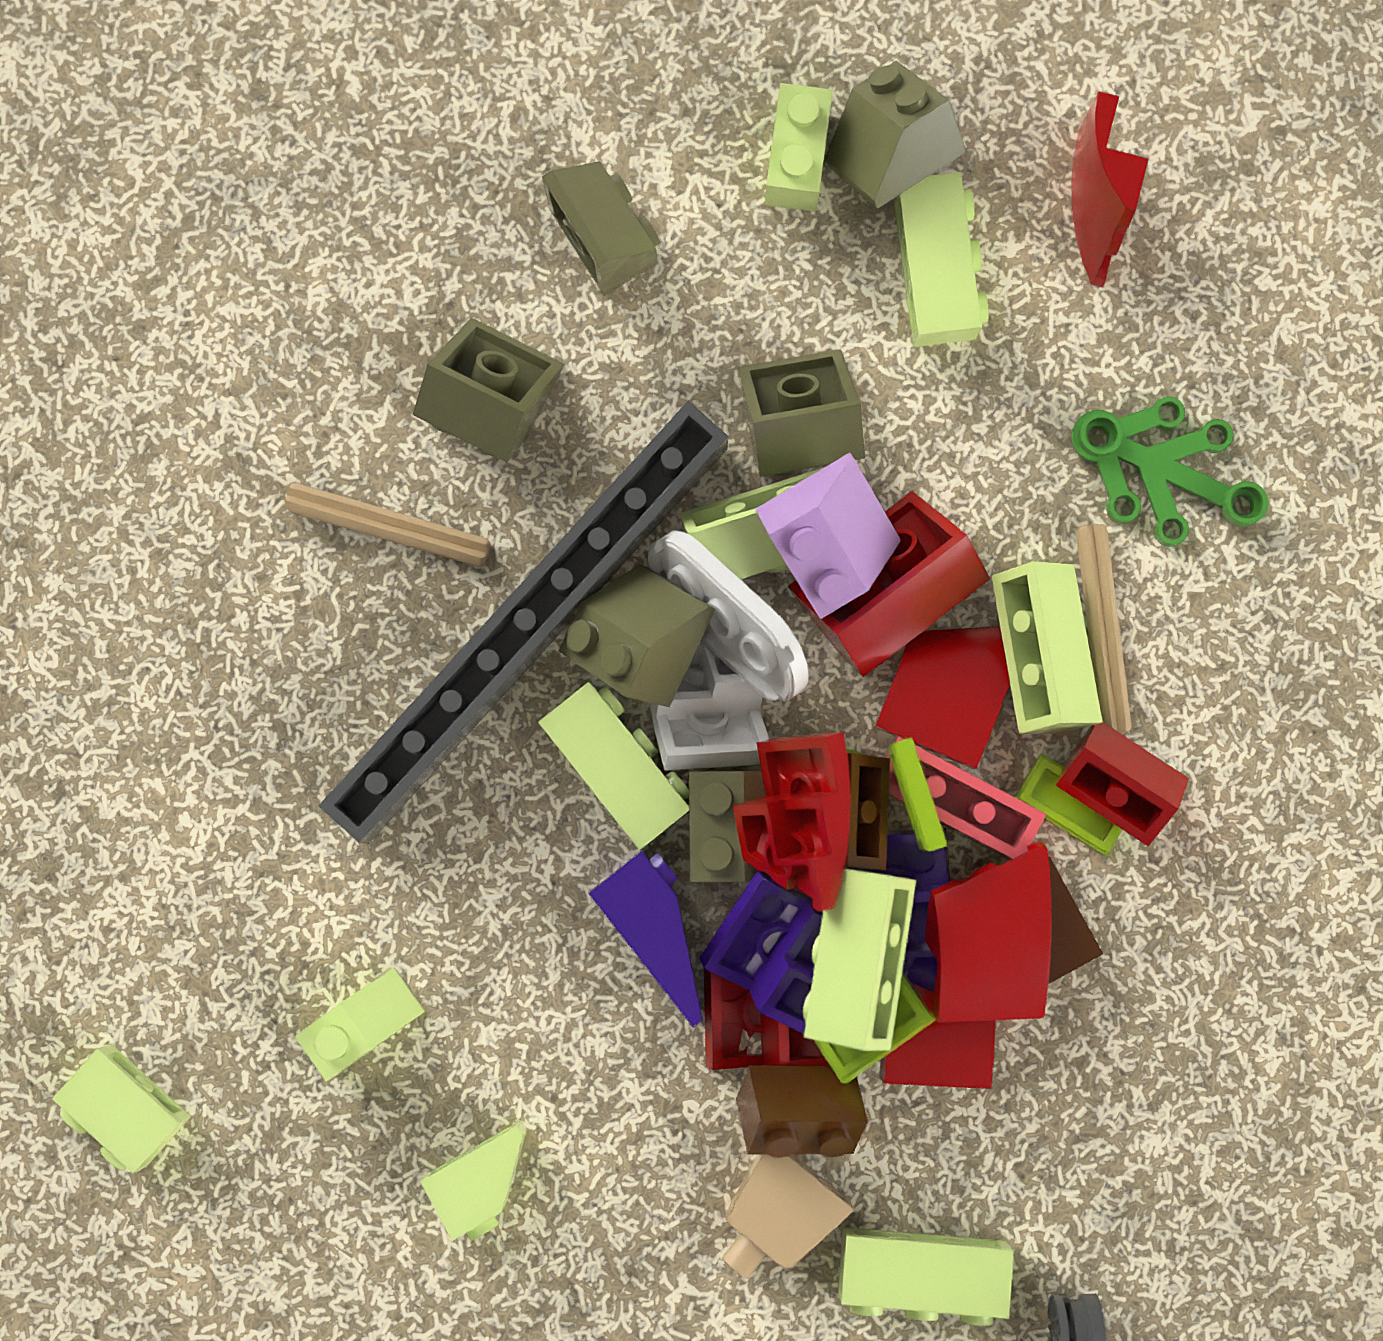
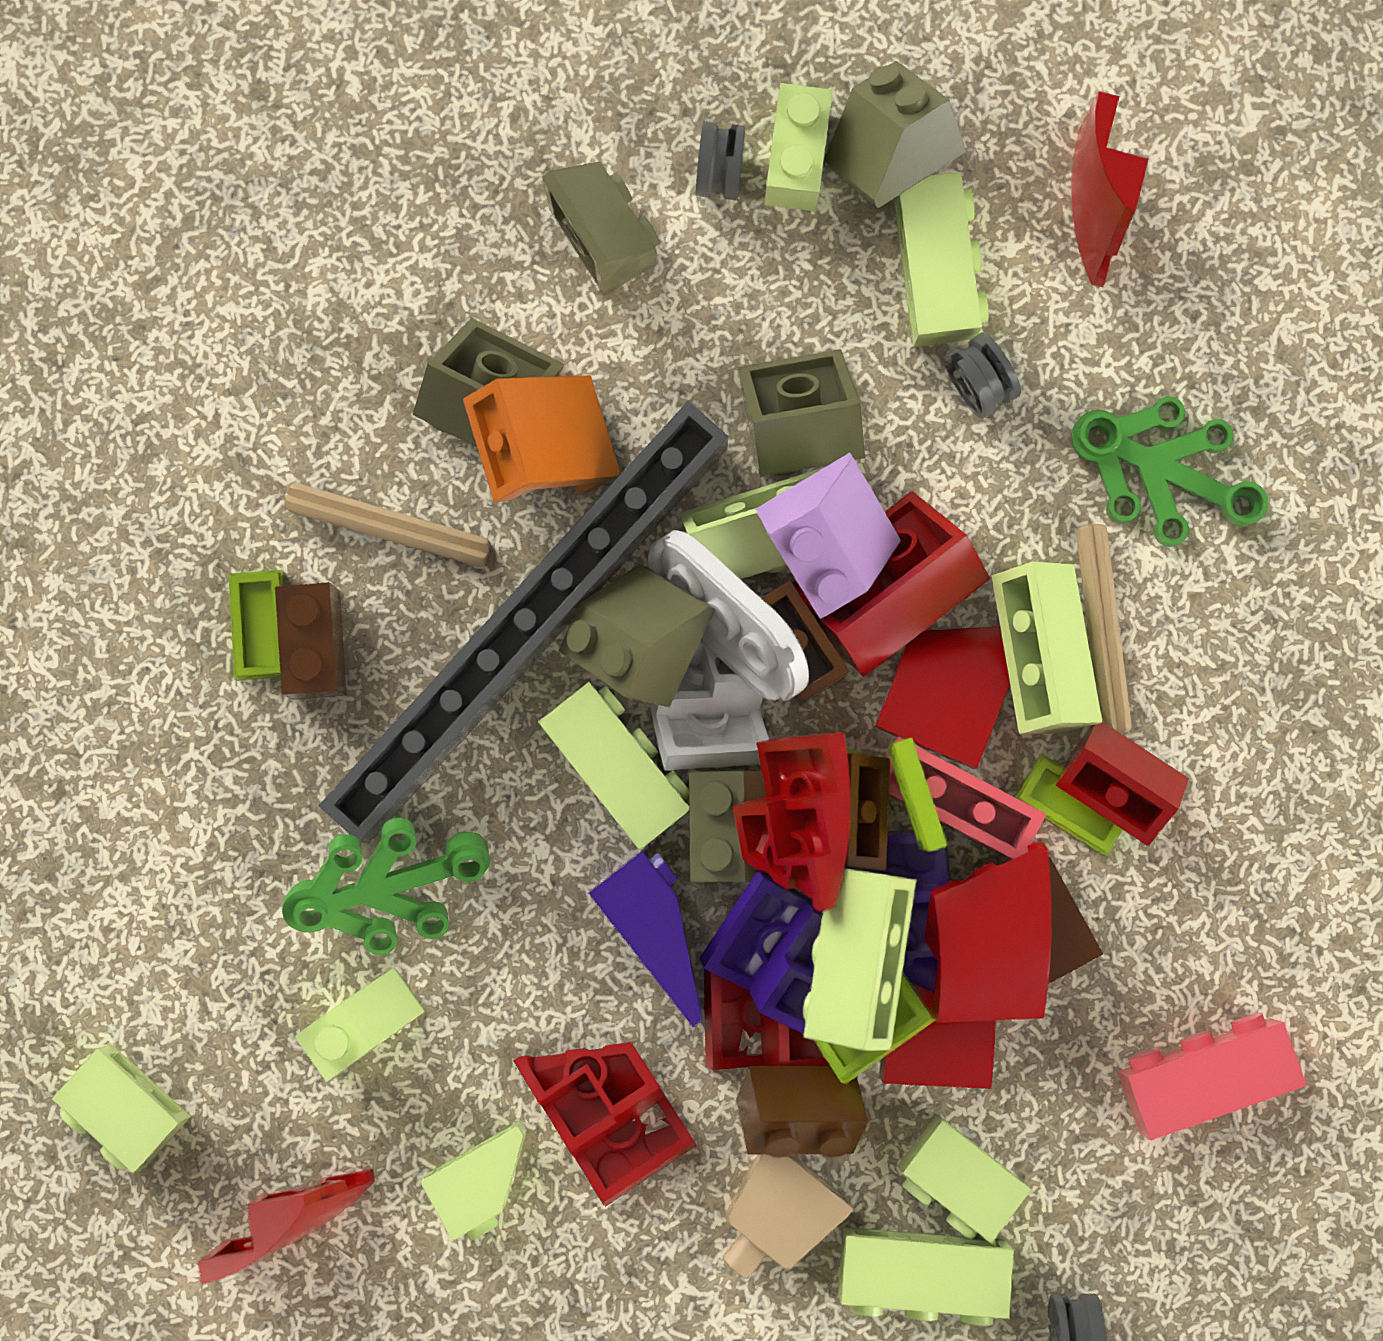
none -> red slope [197,1169,375,1285]
none -> lime tile [228,570,285,681]
none -> reddish brown brick [275,582,347,700]
none -> bright green plant [282,818,490,955]
none -> orange panel [463,375,621,502]
none -> red slope [513,1042,697,1207]
none -> dark grey wheel [696,121,746,200]
none -> reddish brown brick [761,580,850,706]
none -> yellowish green brick [898,1114,1032,1243]
none -> dark grey wheel [944,332,1021,419]
none -> coral brick [1117,1013,1307,1141]

